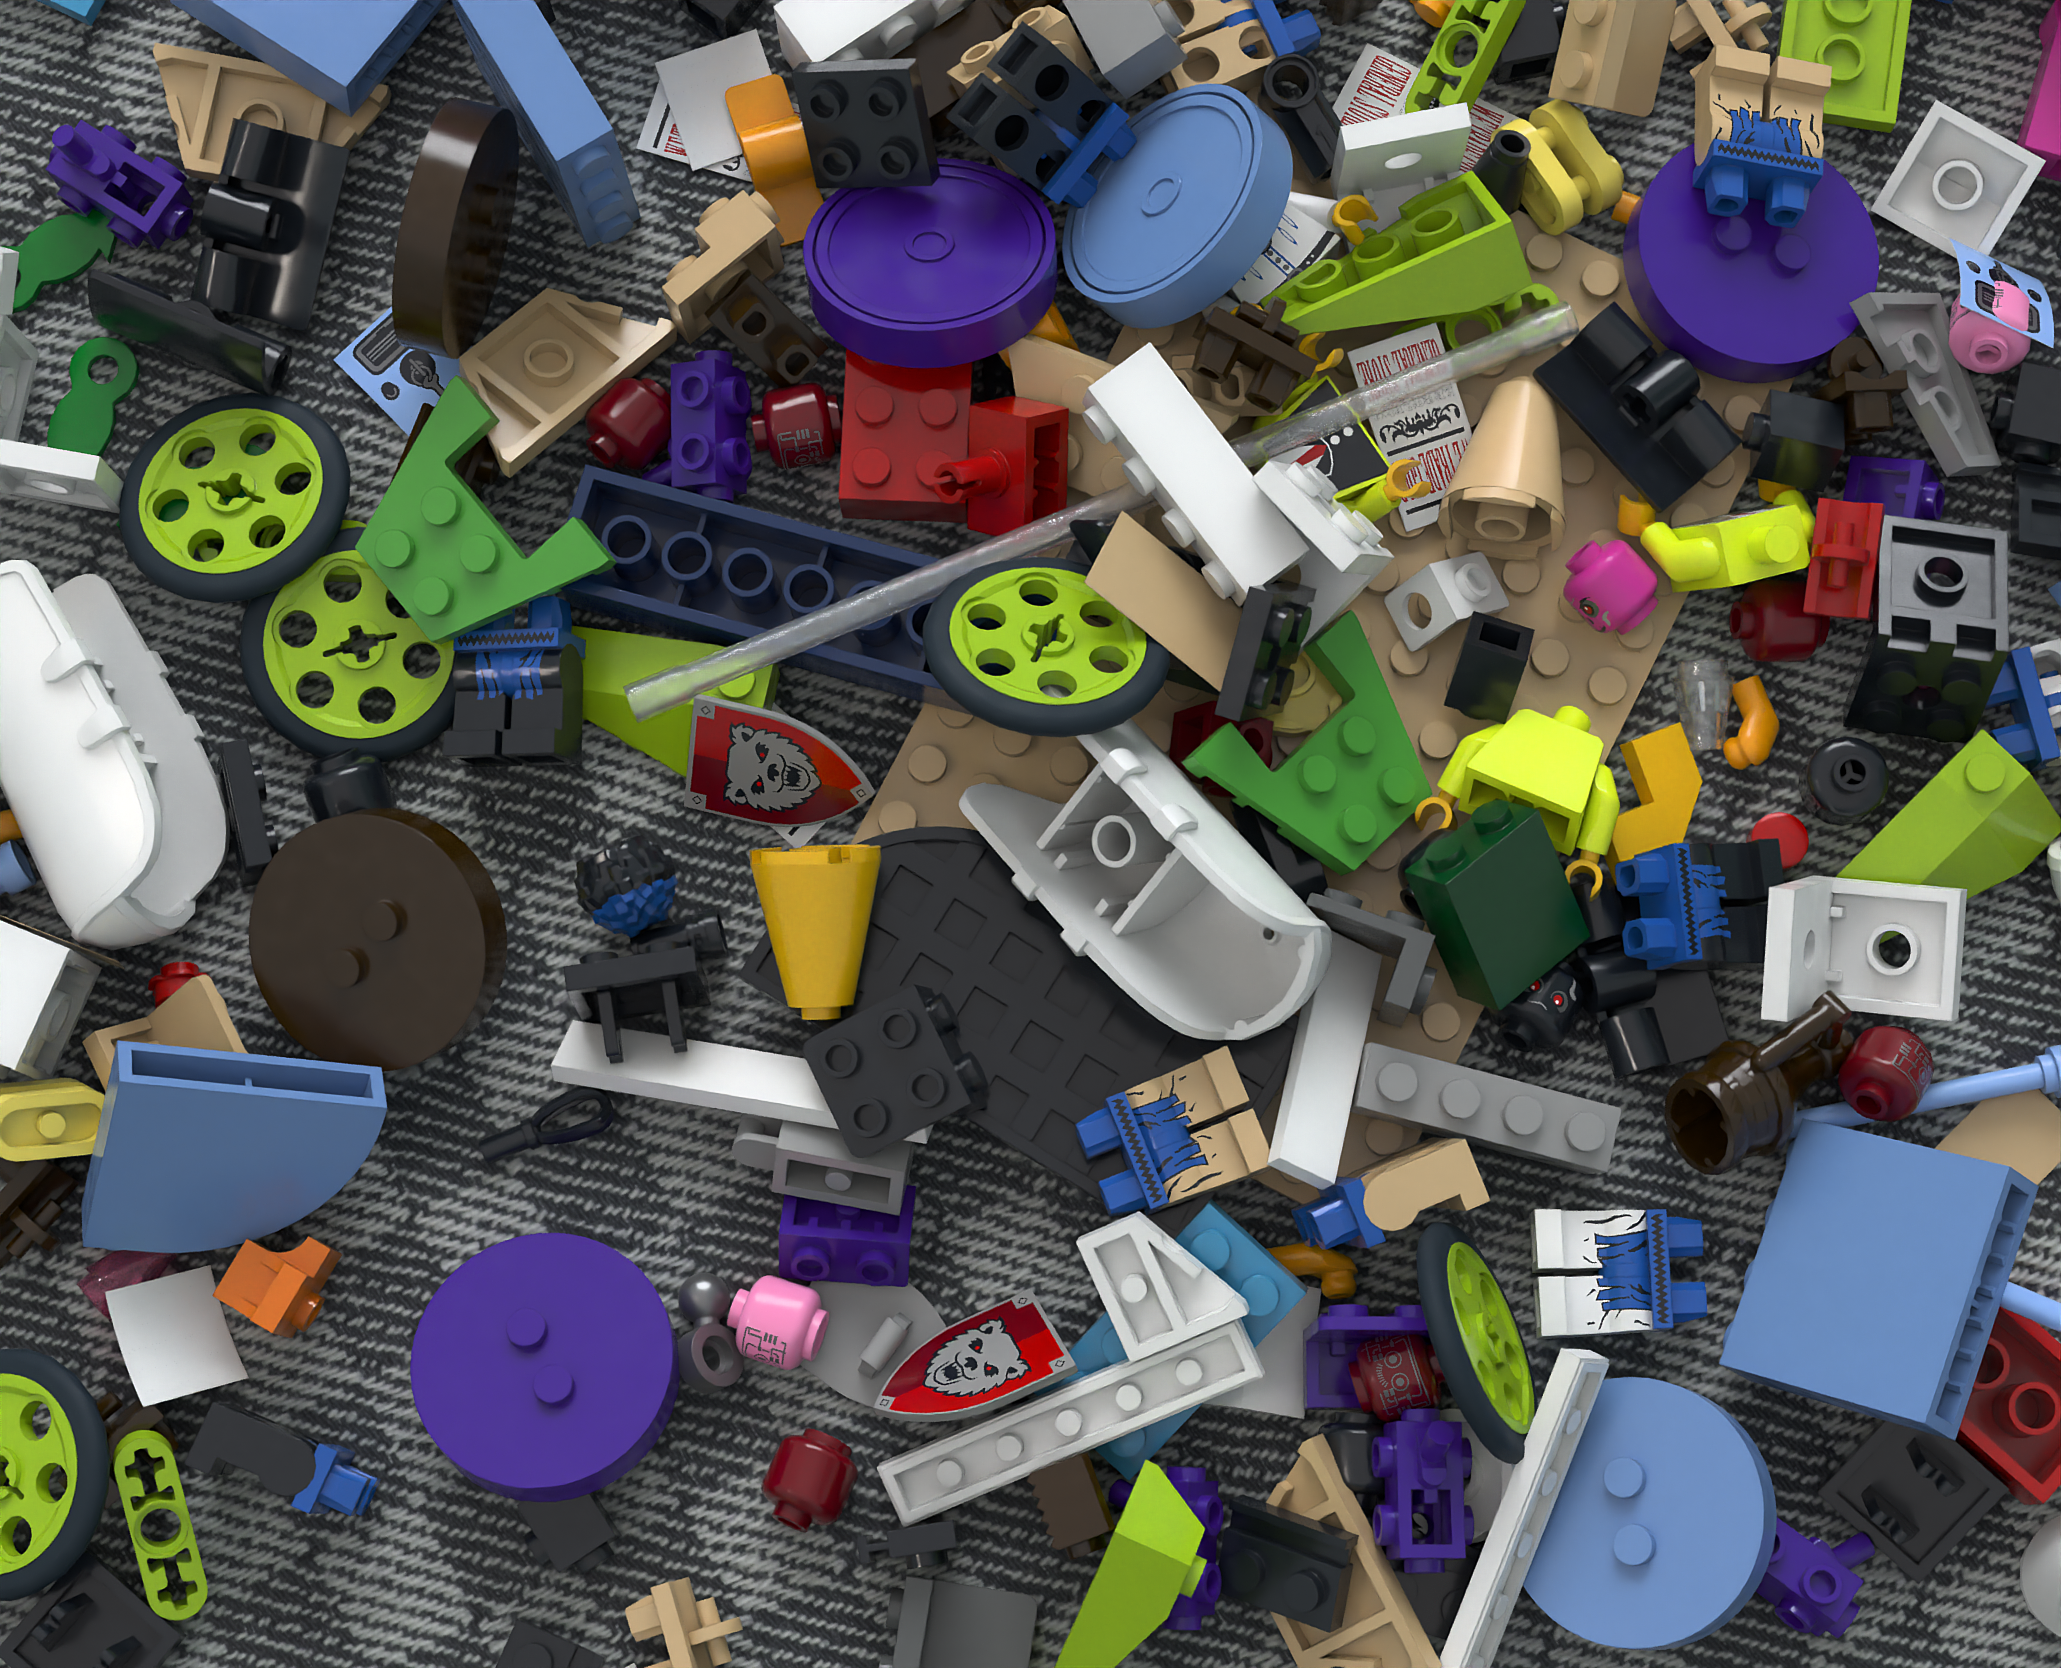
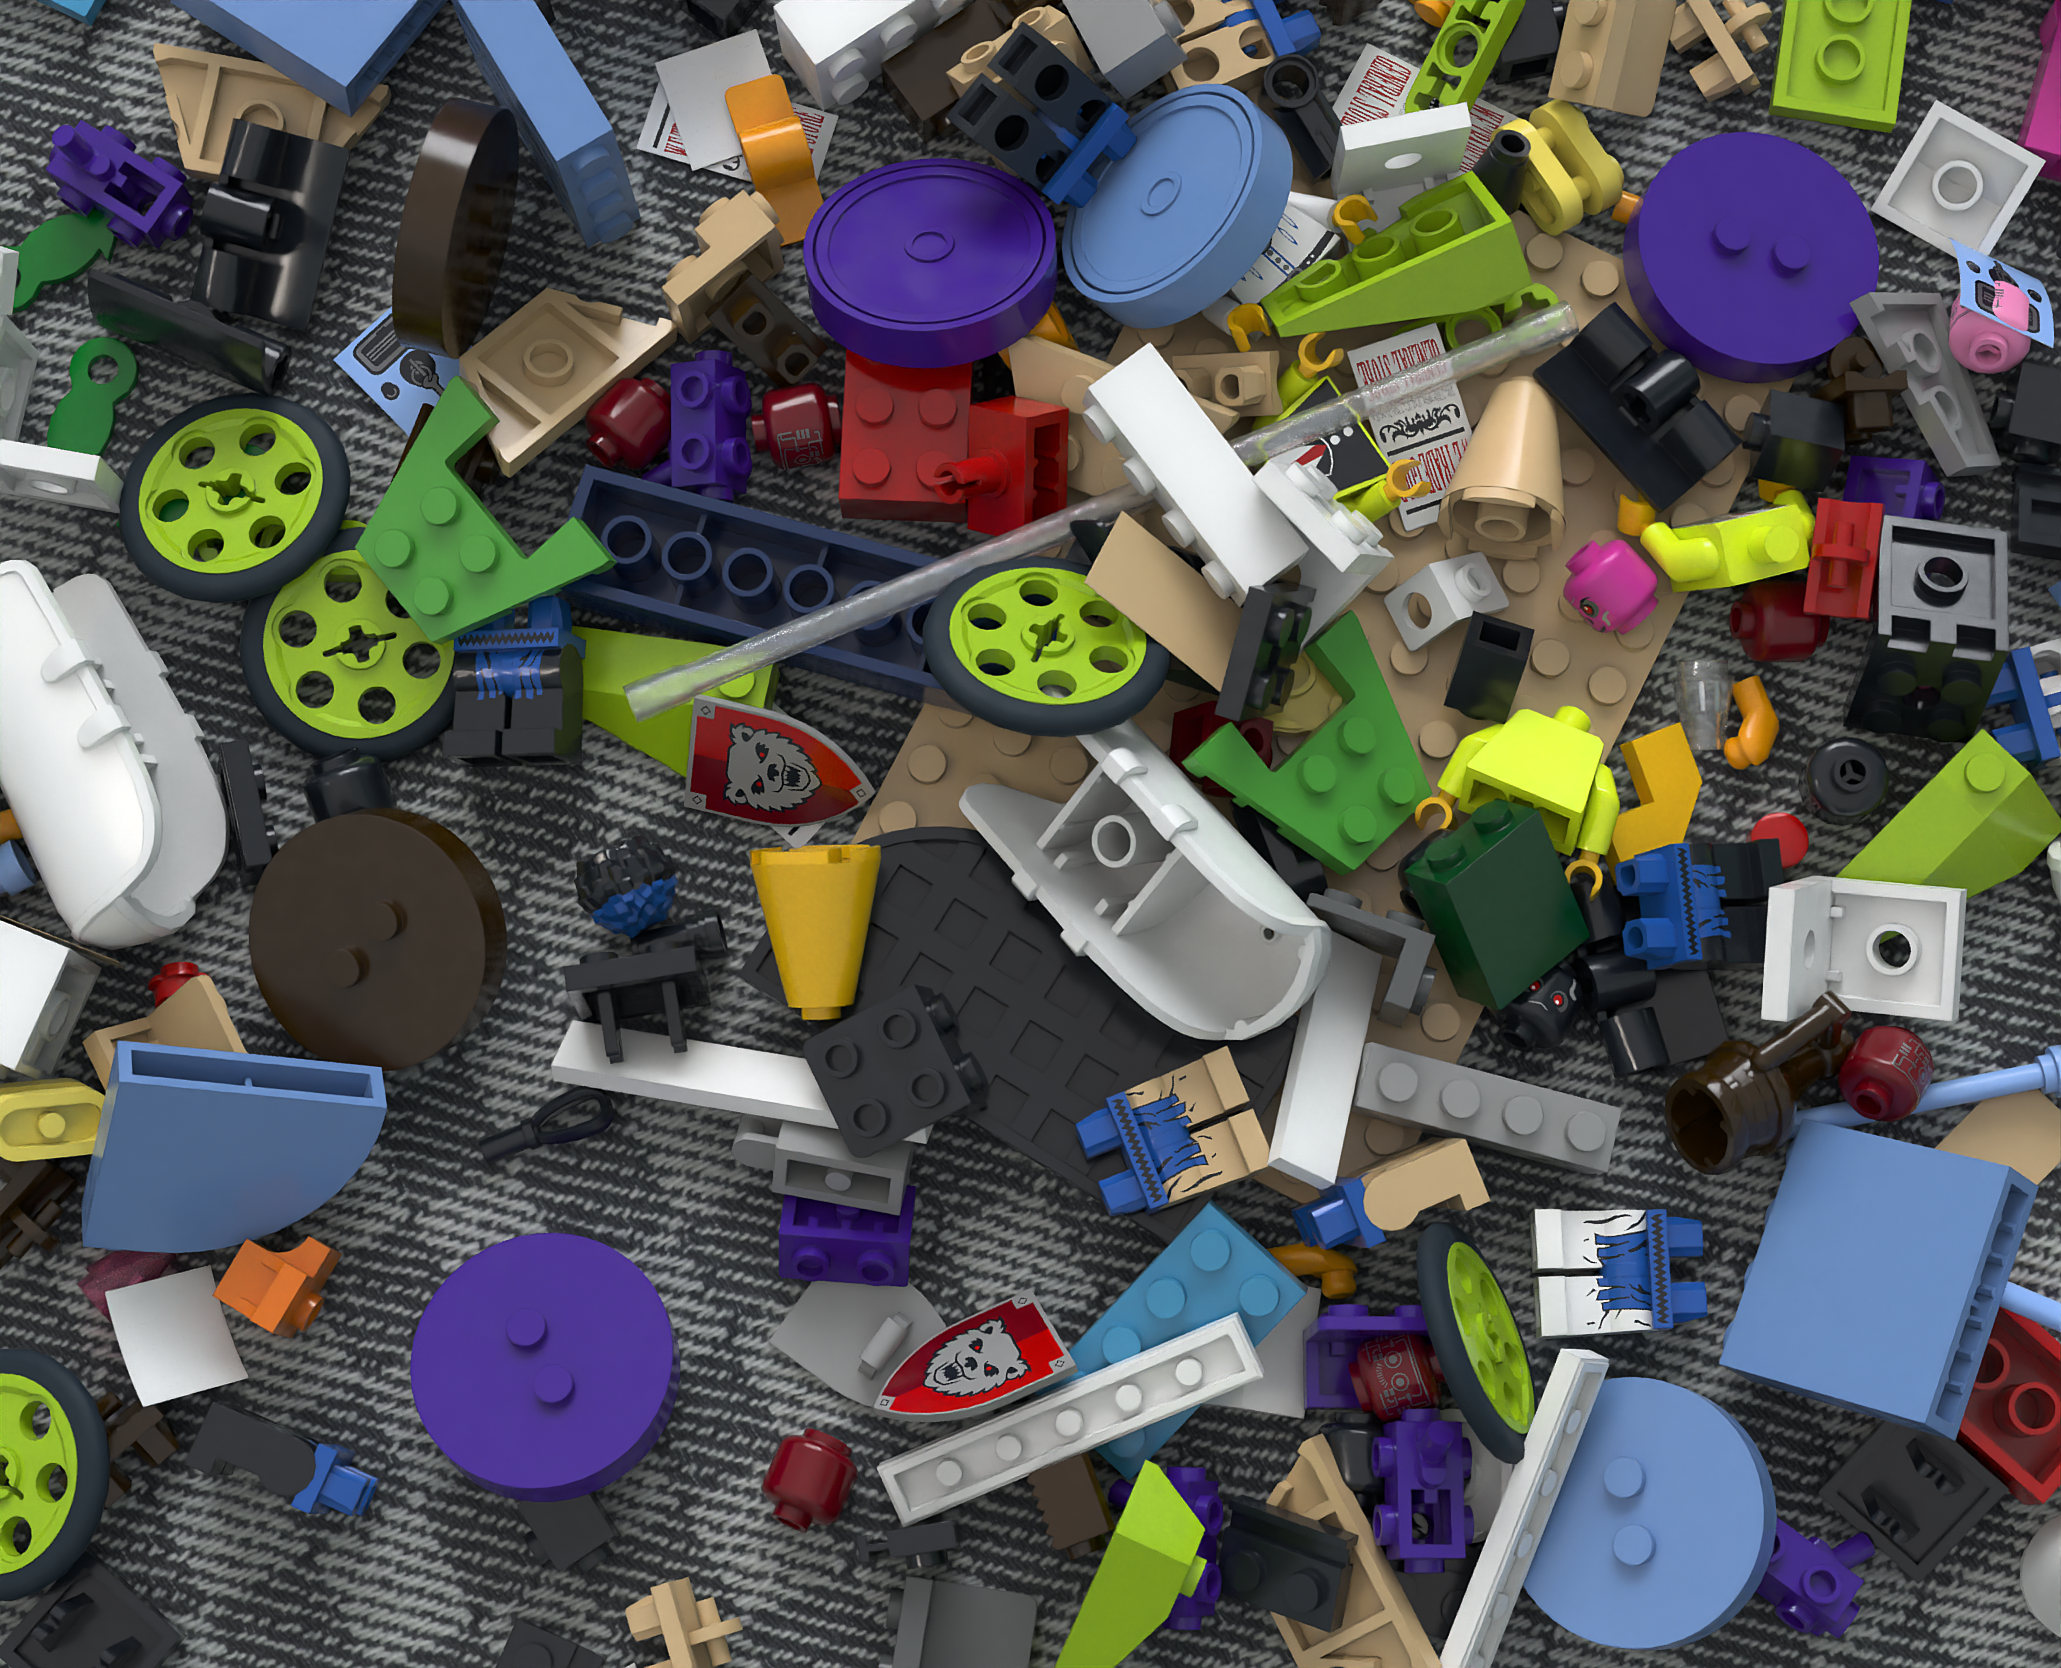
lime beam [113,1430,208,1621] -> none
flat silver plate [678,1273,744,1394] -> none
bright pink head [727,1275,829,1370] -> none
black plate [791,58,940,188] -> none
white wing [1076,1211,1250,1363] -> none
dark brown hips [1191,296,1318,413] -> none
hips [1692,44,1832,228] -> none

